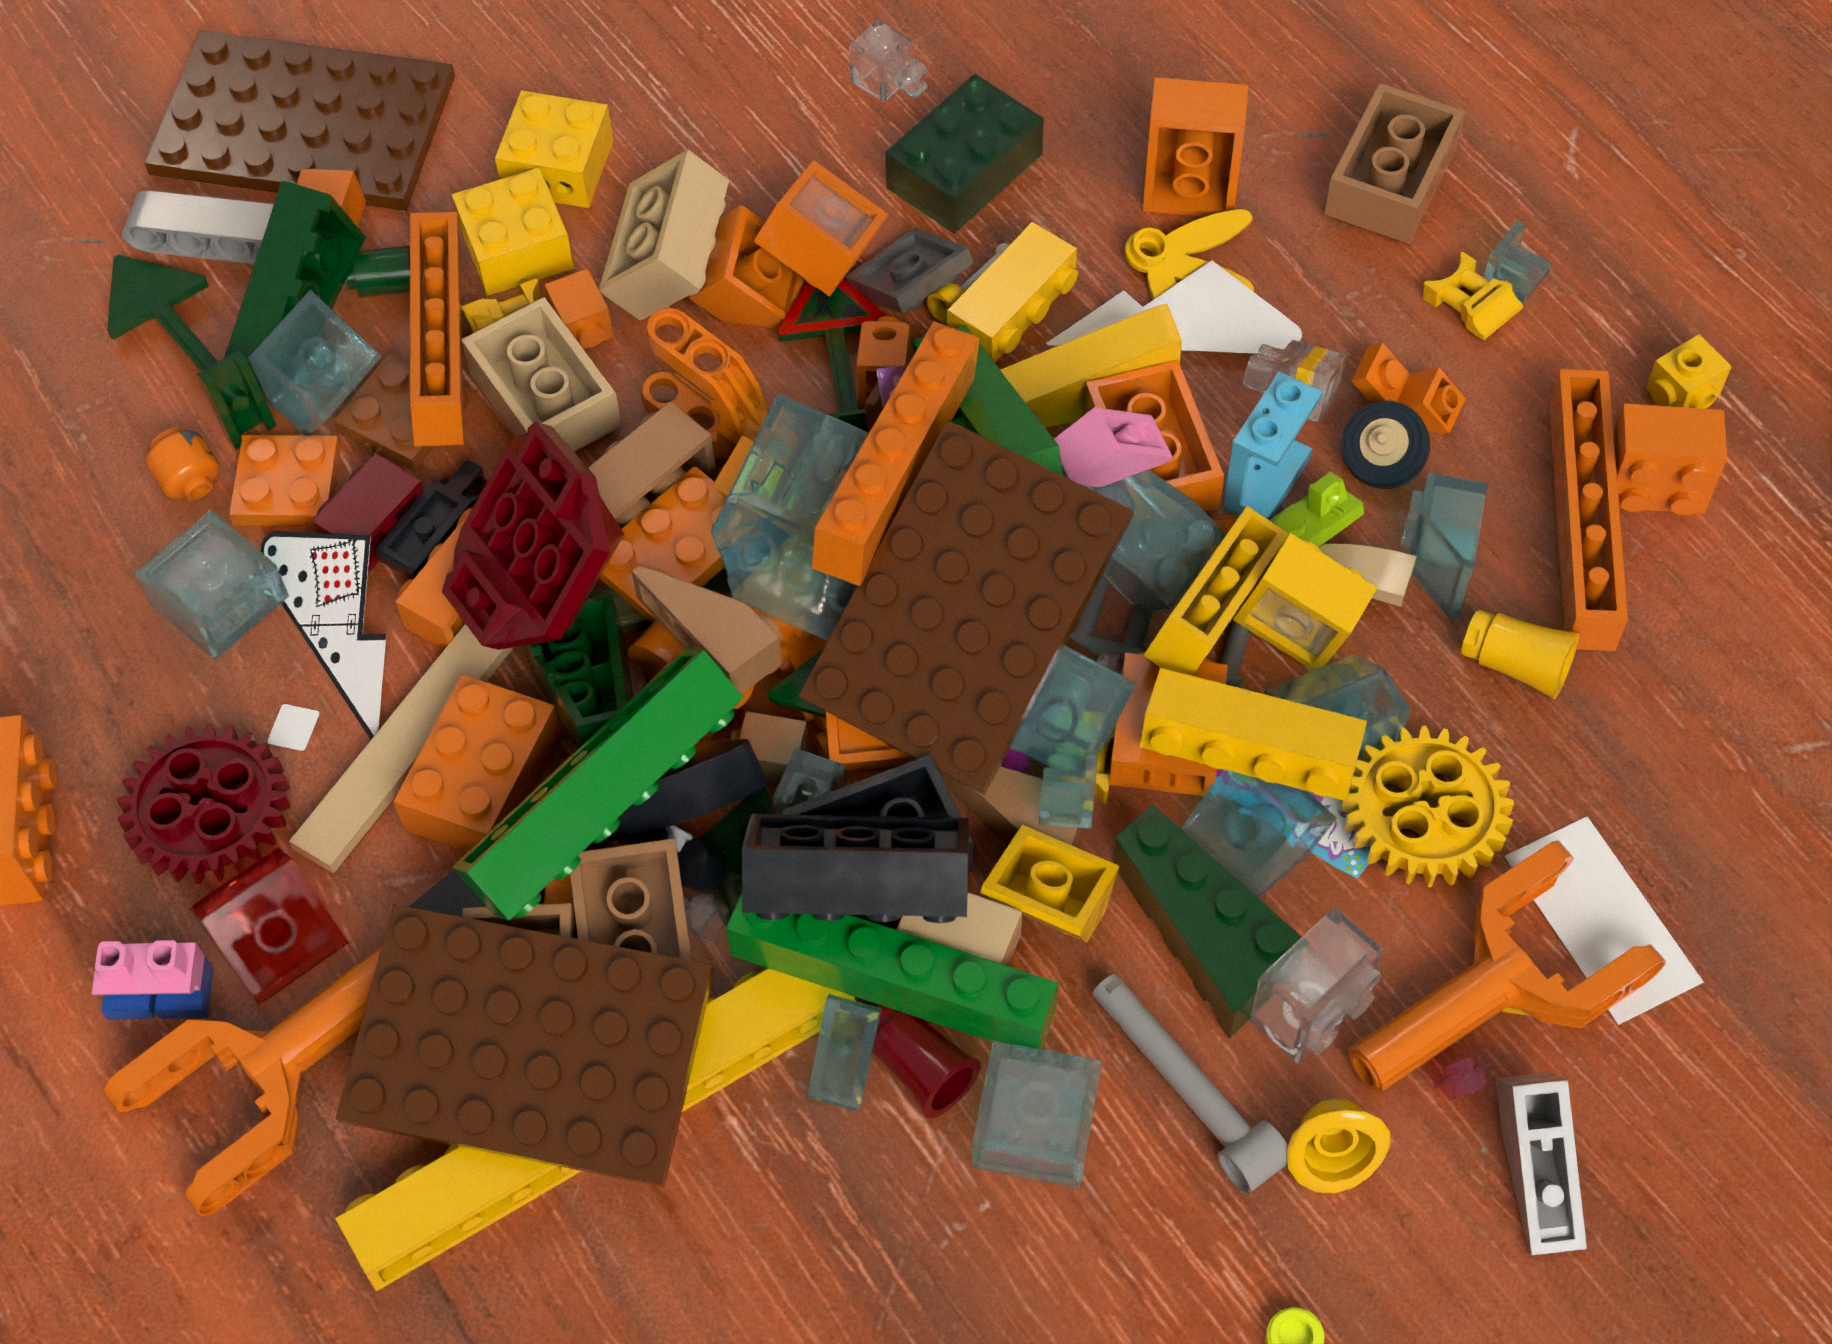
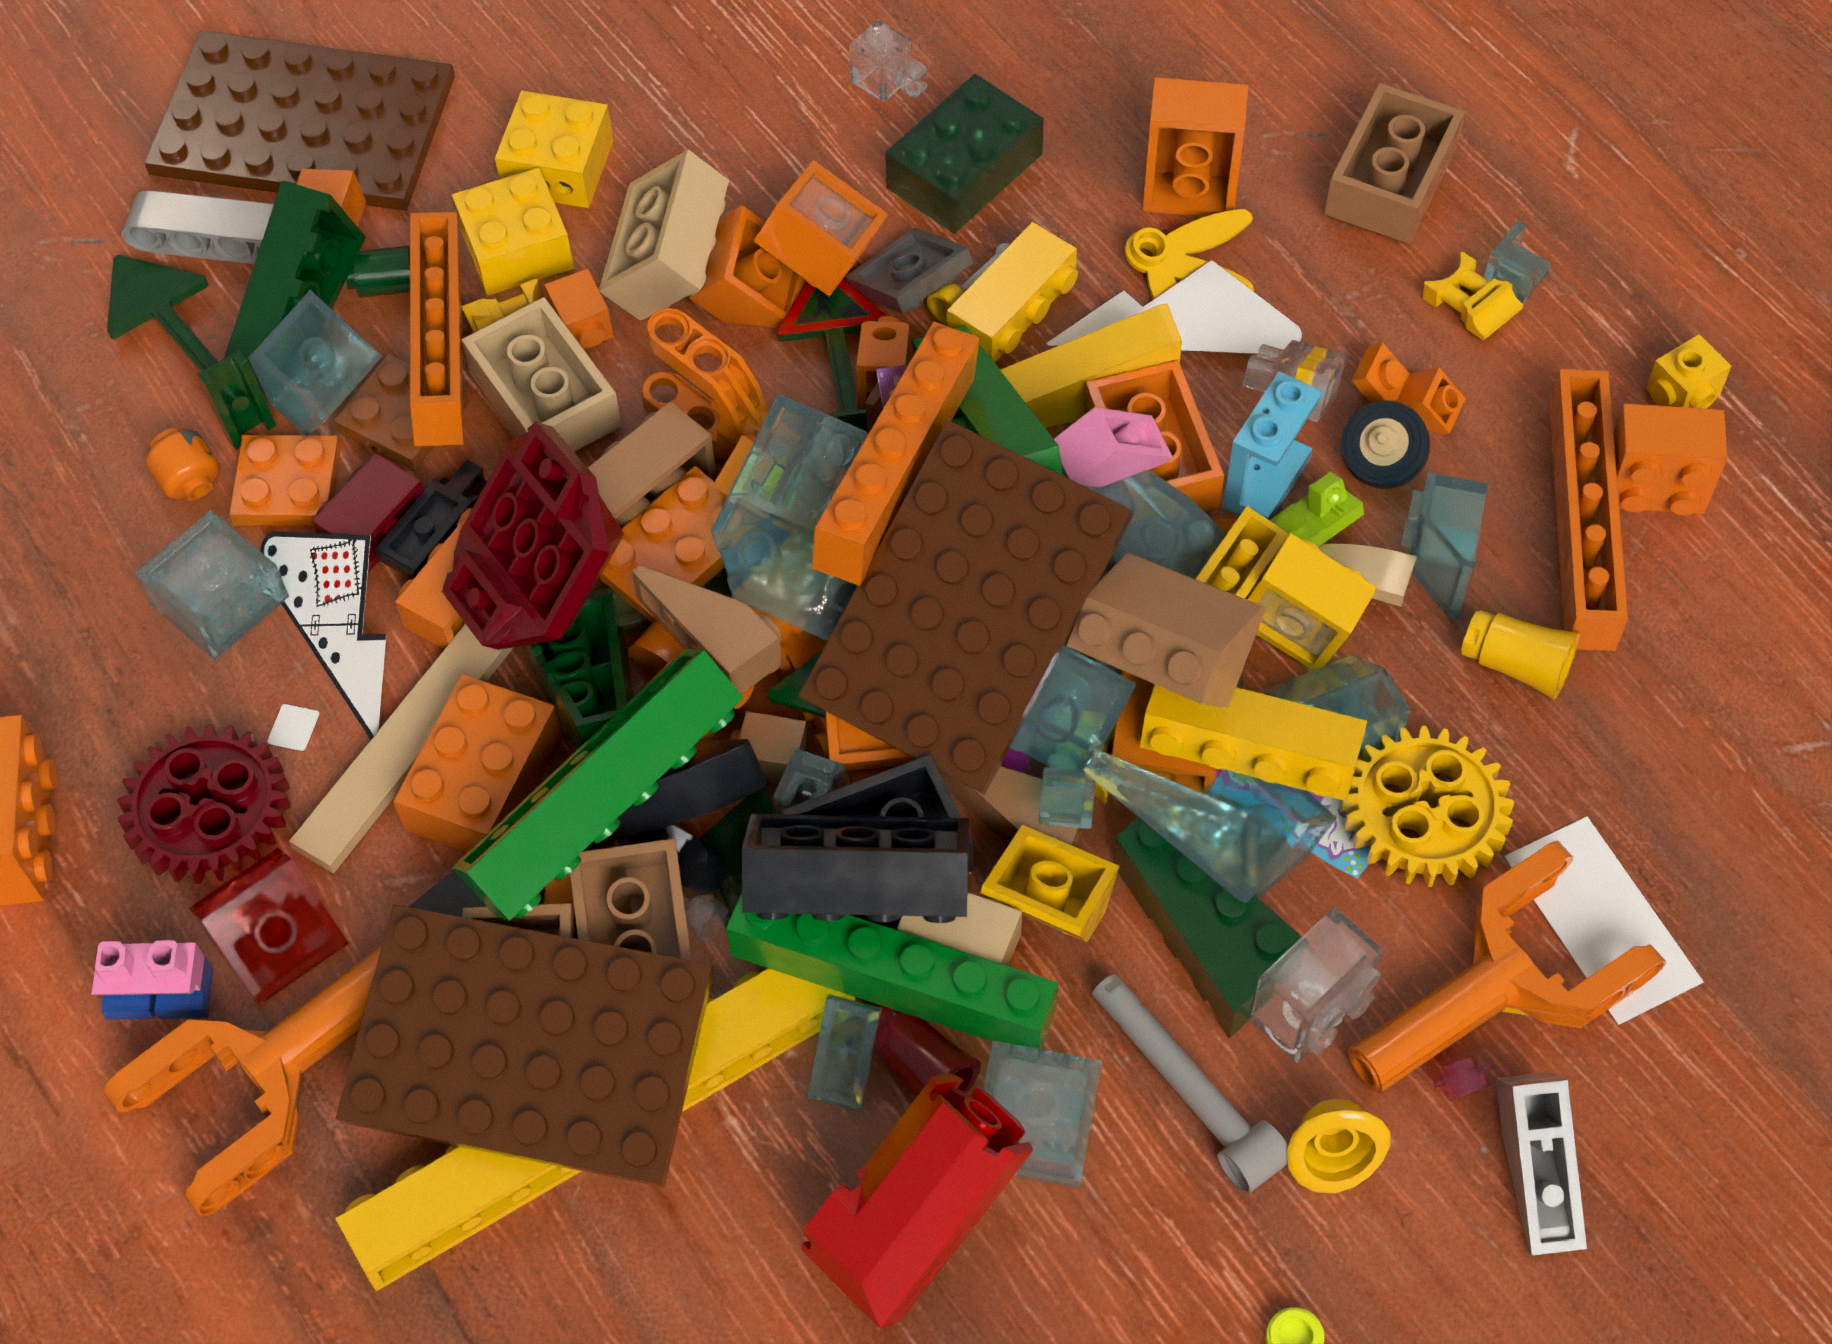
none -> red brick [801,1073,1033,1329]
none -> medium nougat slope [1067,553,1266,708]
none -> clear light blue wing [1083,748,1258,903]

